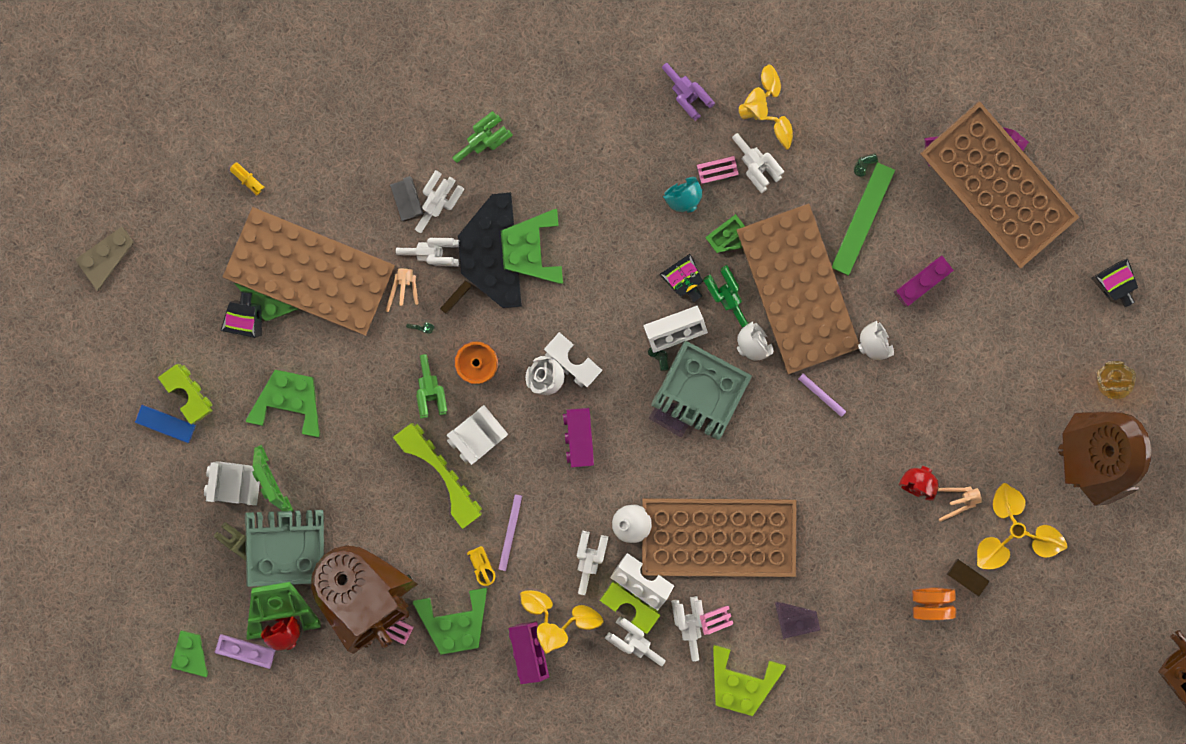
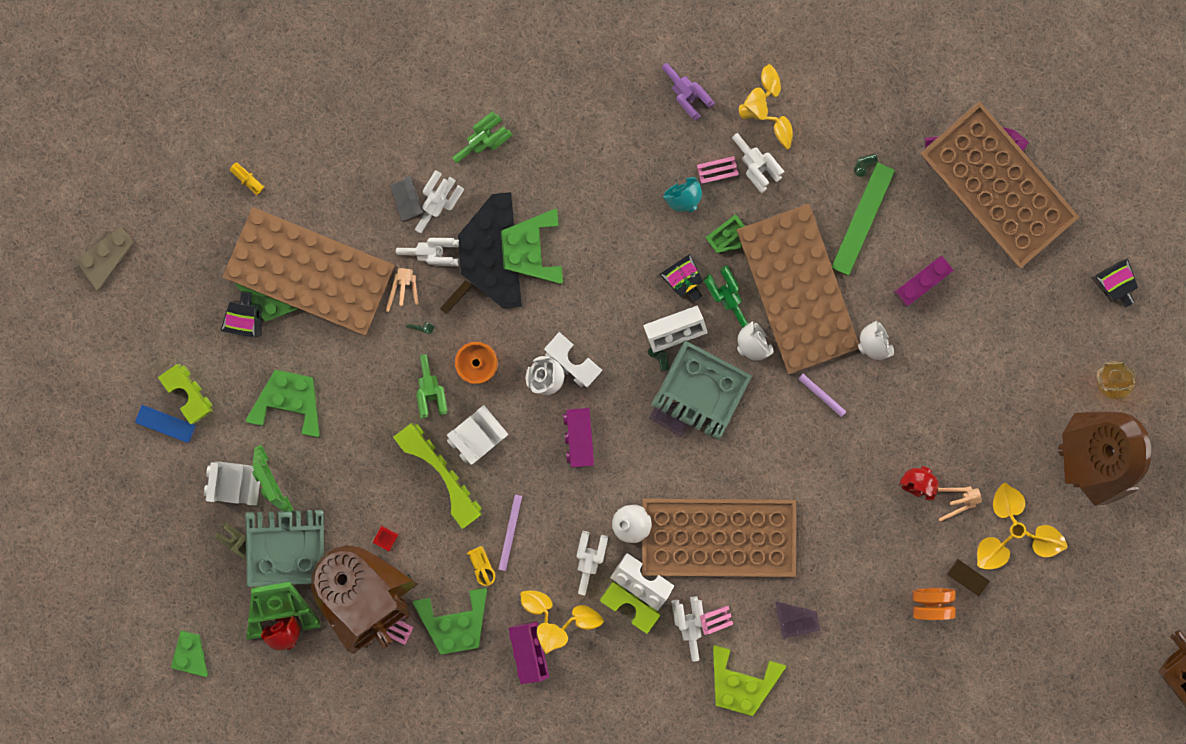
lavender tile [215,634,276,669] -> none
white plant [605,617,666,667] -> none
none -> red tile [372,525,399,551]

